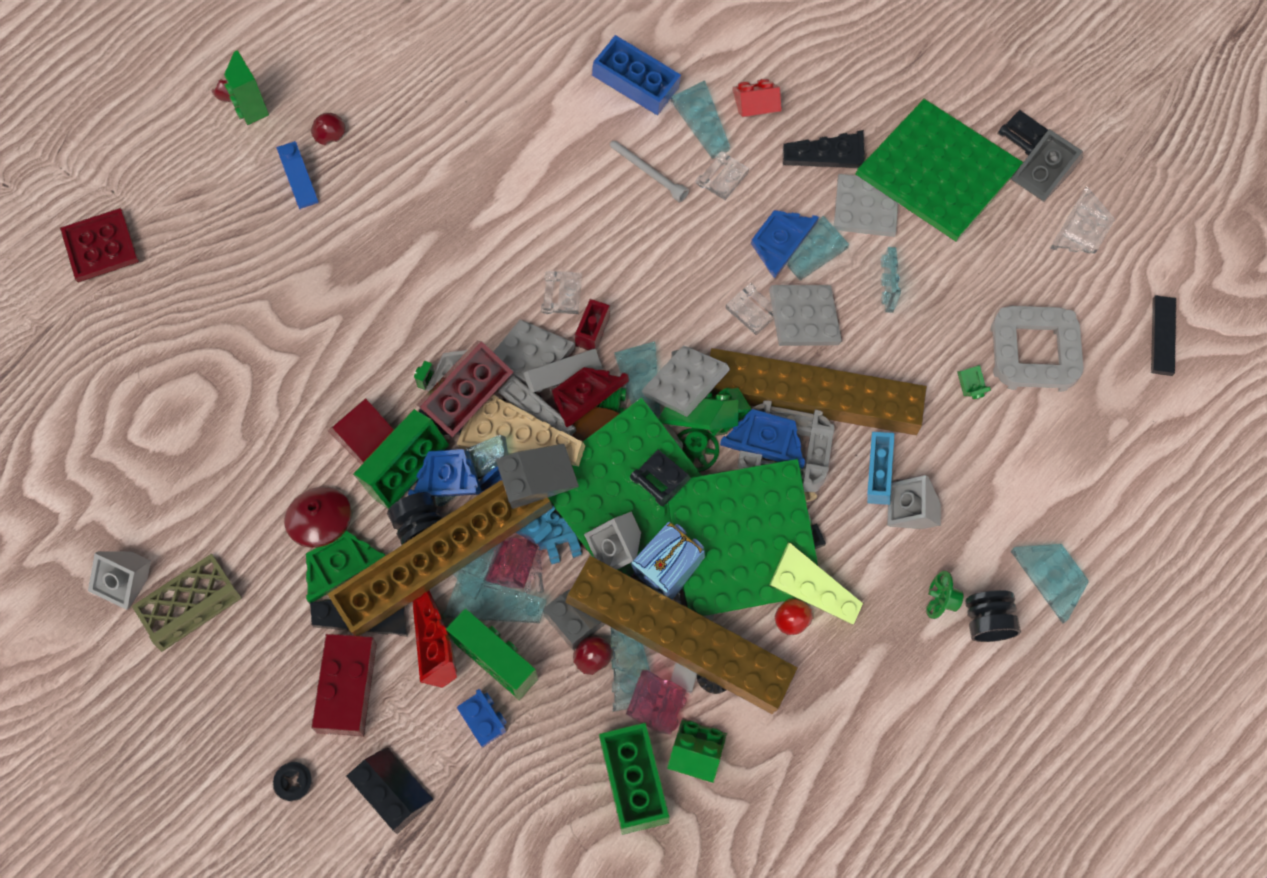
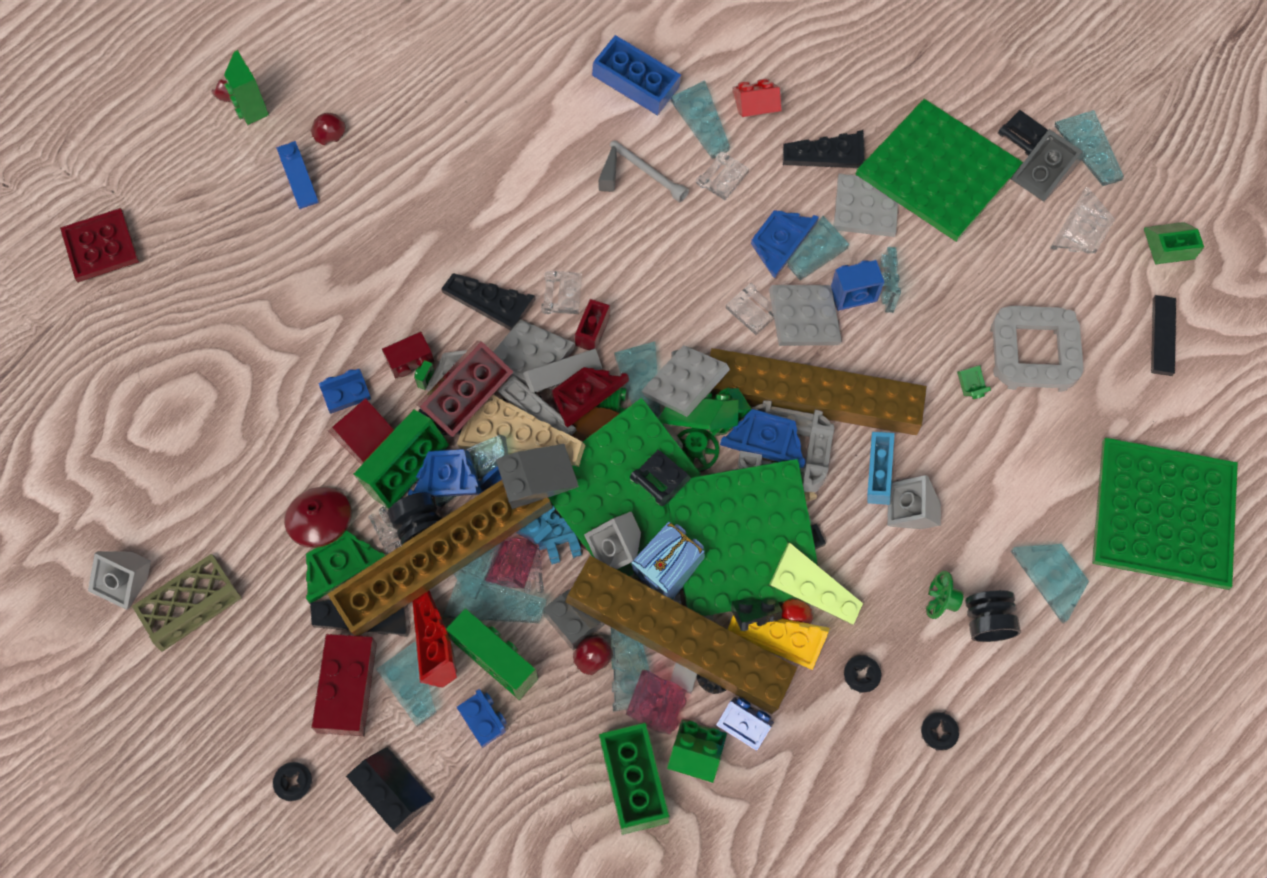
none -> blue bracket [318,369,371,414]
none -> clear hinge [368,506,401,555]
none -> clear light blue wing [376,642,437,727]
none -> dark red brick [382,332,434,379]
none -> black wing [441,273,536,331]
none -> dark grey slope [598,146,617,192]
none -> bracket [717,697,774,751]
none -> yellow wing [727,615,830,670]
none -> black wing [731,598,782,631]
none -> blue brick [831,260,884,311]
none -> black gear [843,655,881,693]
none -> black gear [921,712,959,751]
none -> clear light blue wing [1054,110,1124,186]
none -> green plate [1092,438,1238,590]
none -> green slope [1144,222,1204,265]

